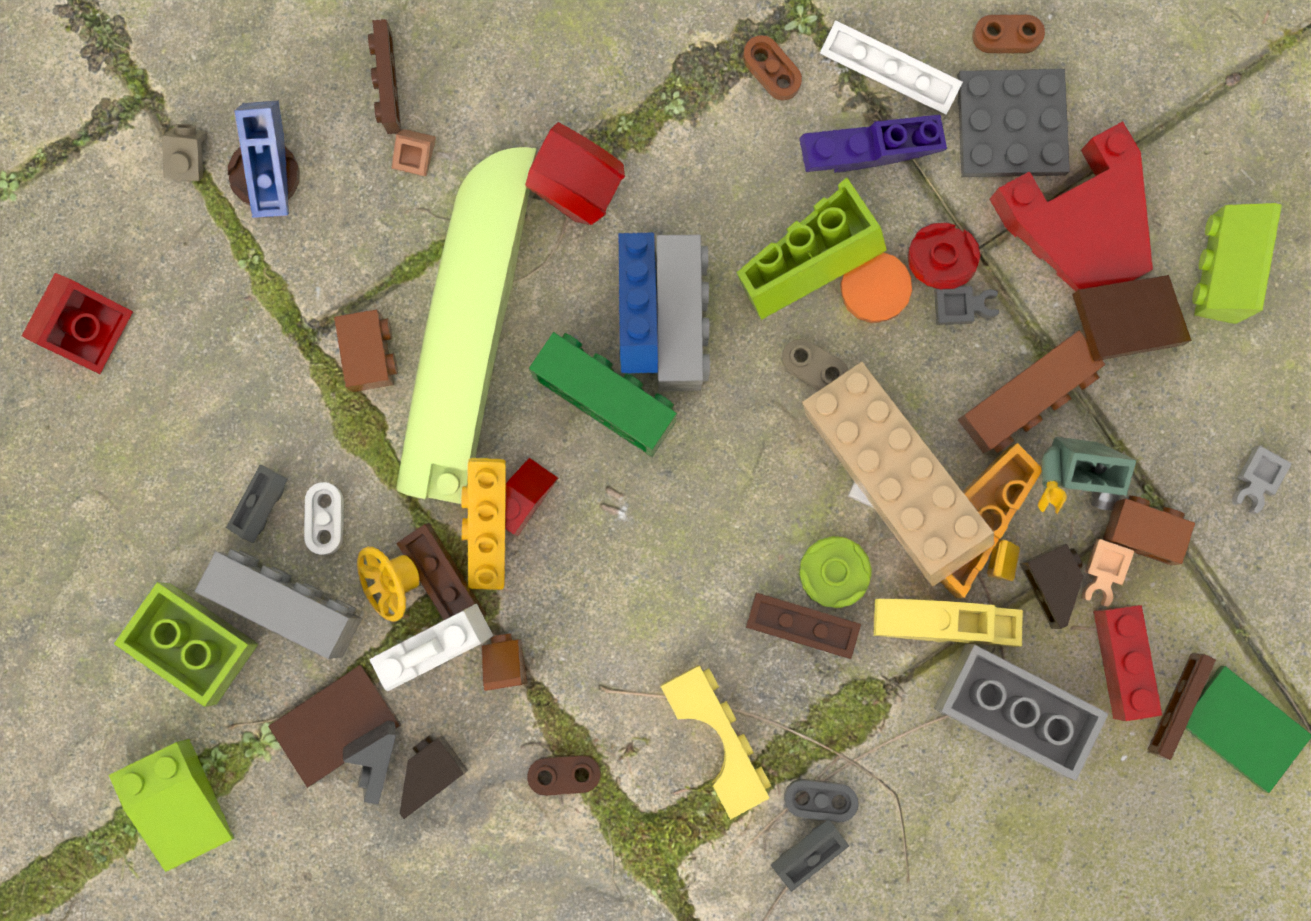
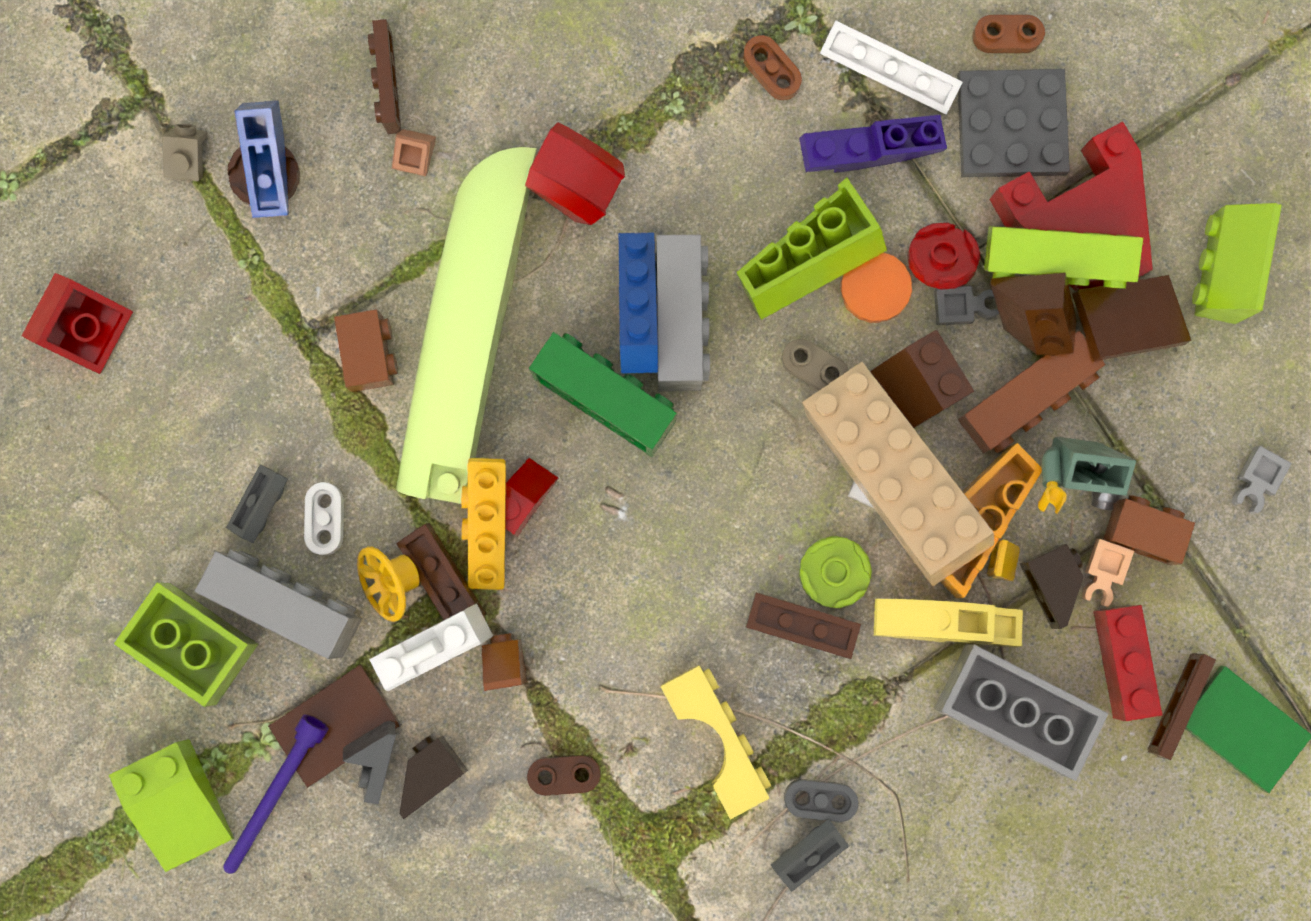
none -> dark purple piece [223,715,329,874]
none -> reddish brown slope [870,329,975,428]
none -> lime wedge [984,226,1143,288]
none -> reddish brown slope [990,273,1076,356]

